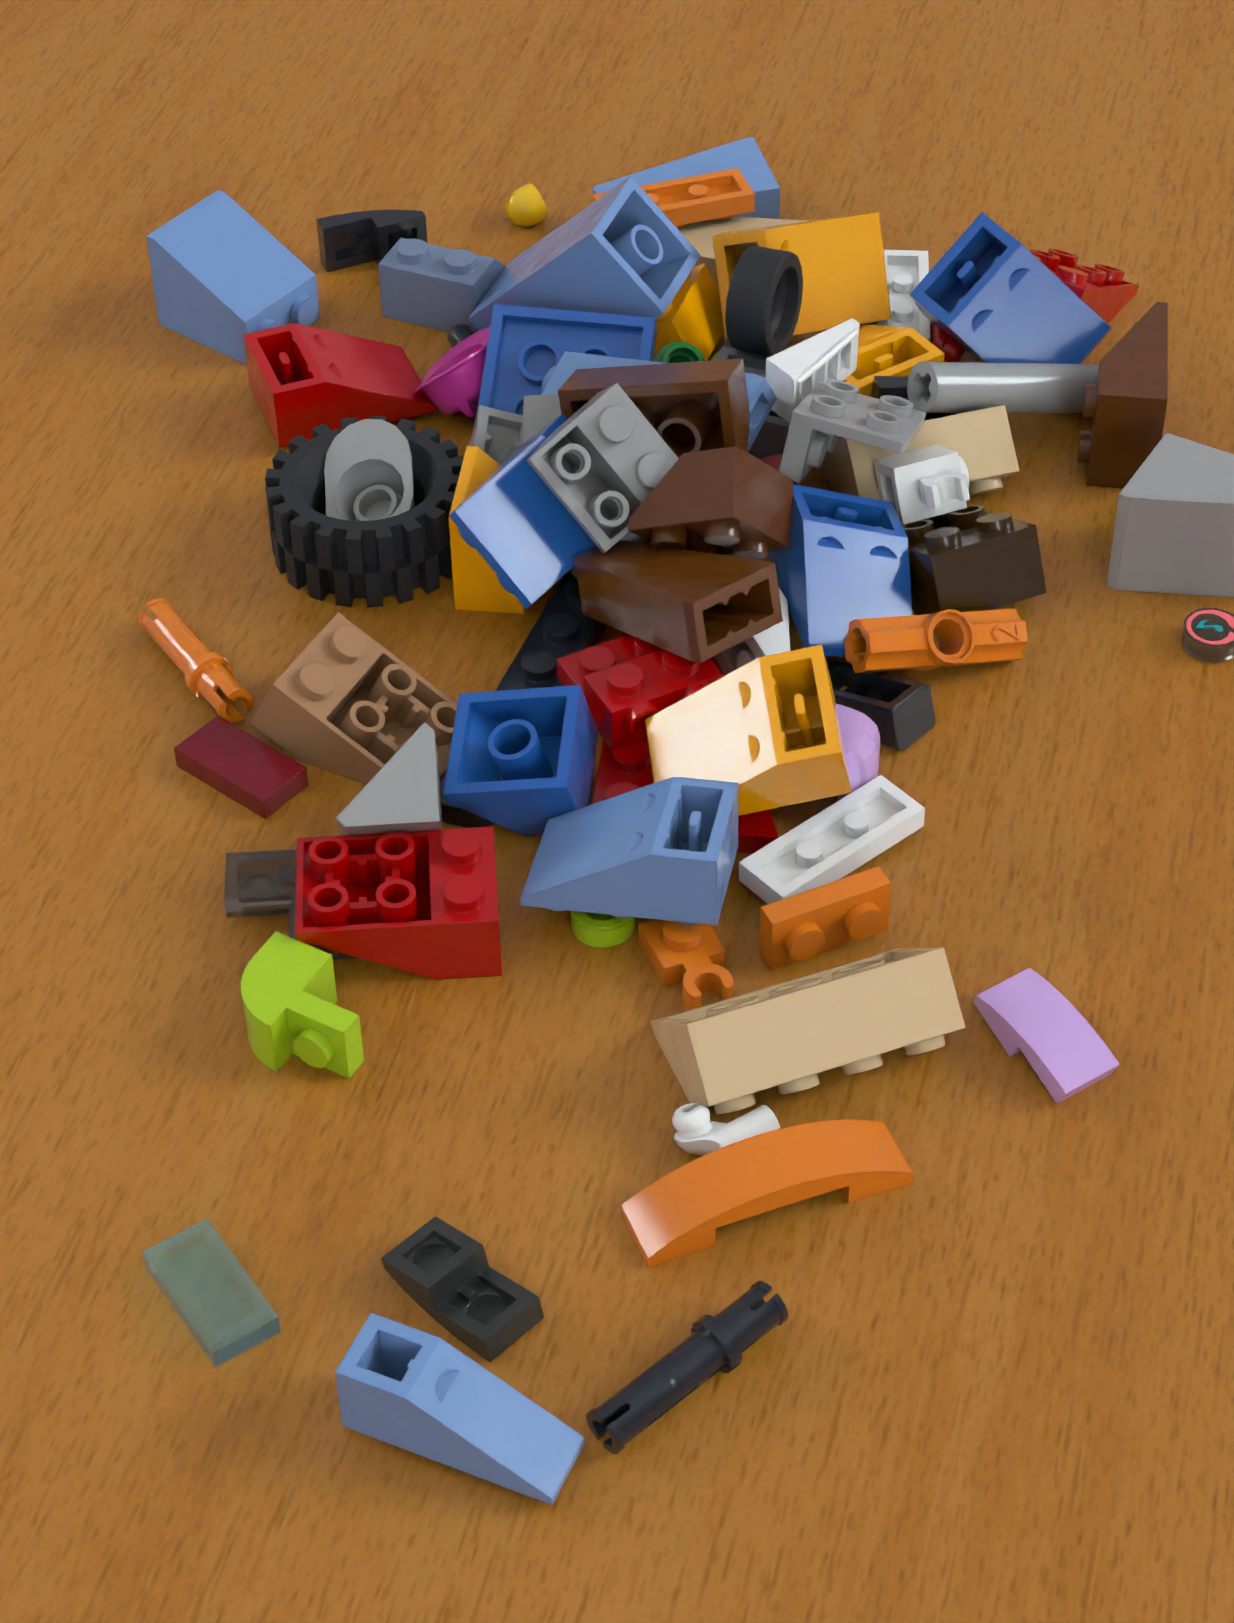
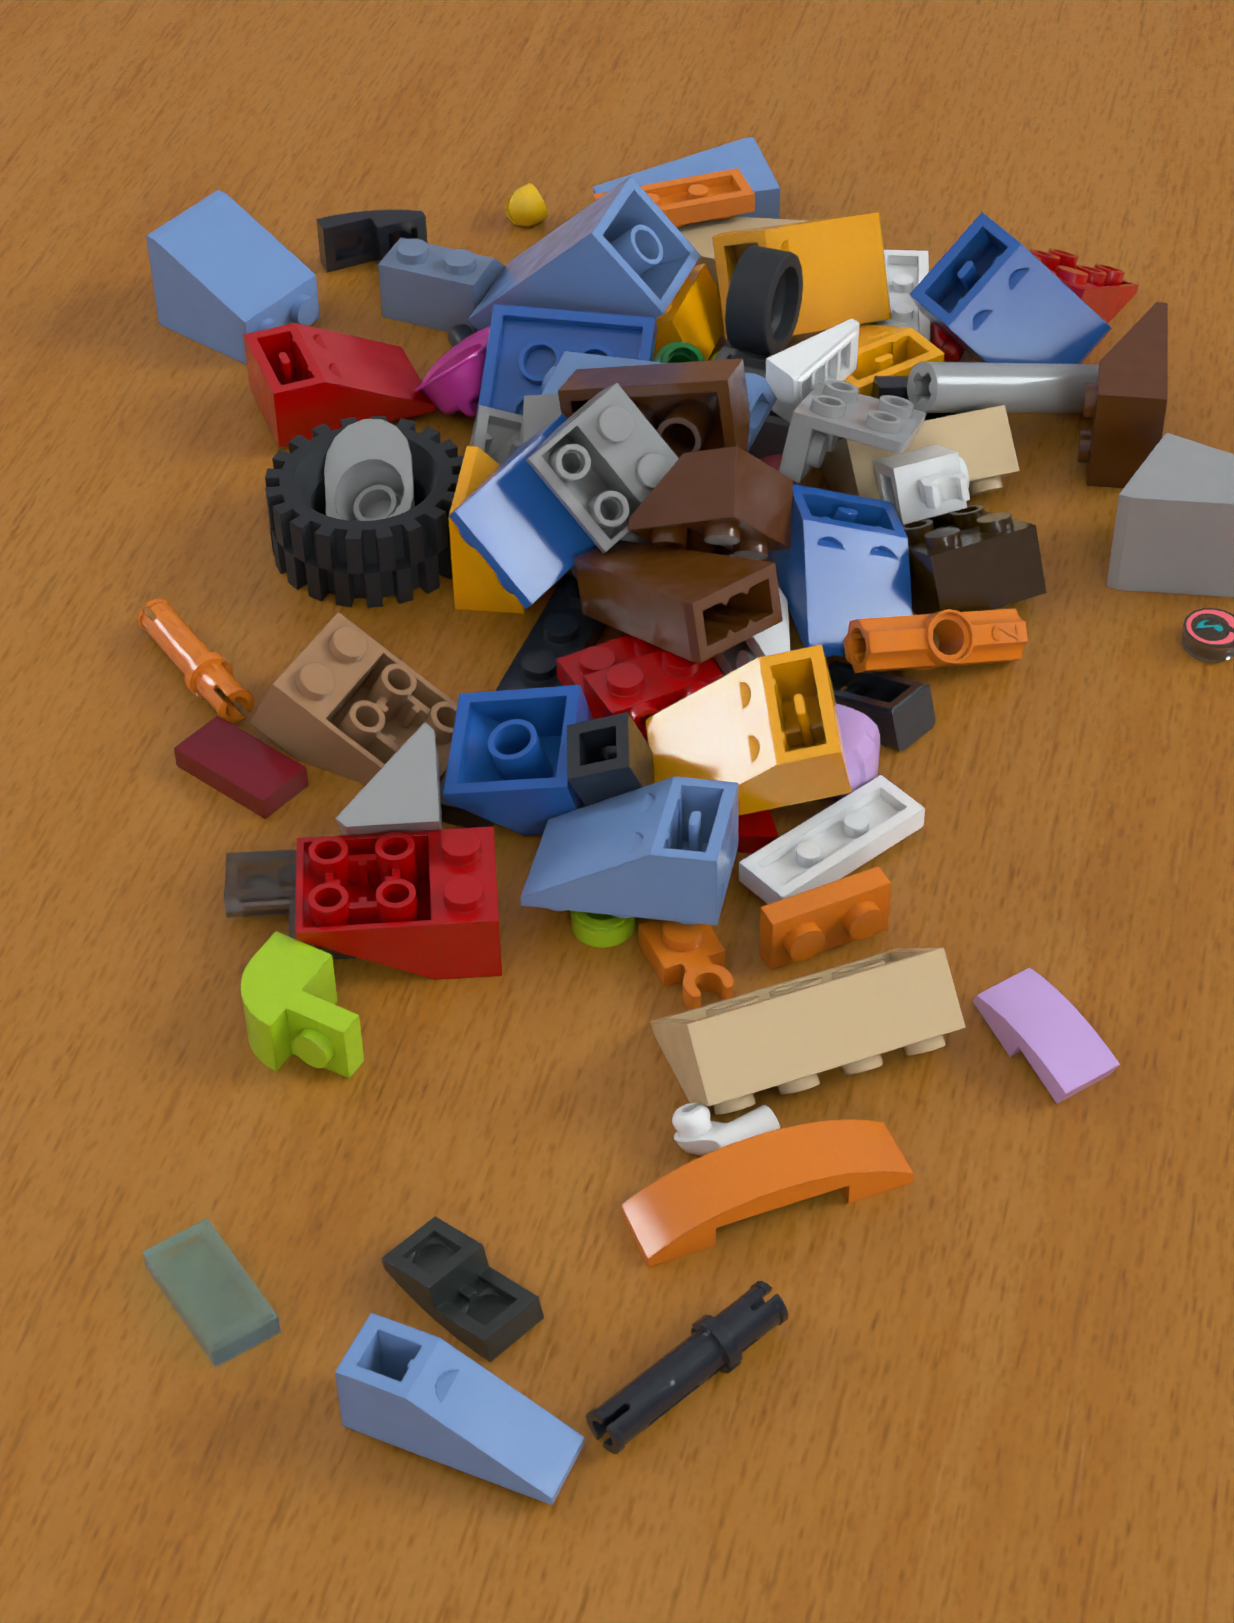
none -> black brick [567,712,654,806]

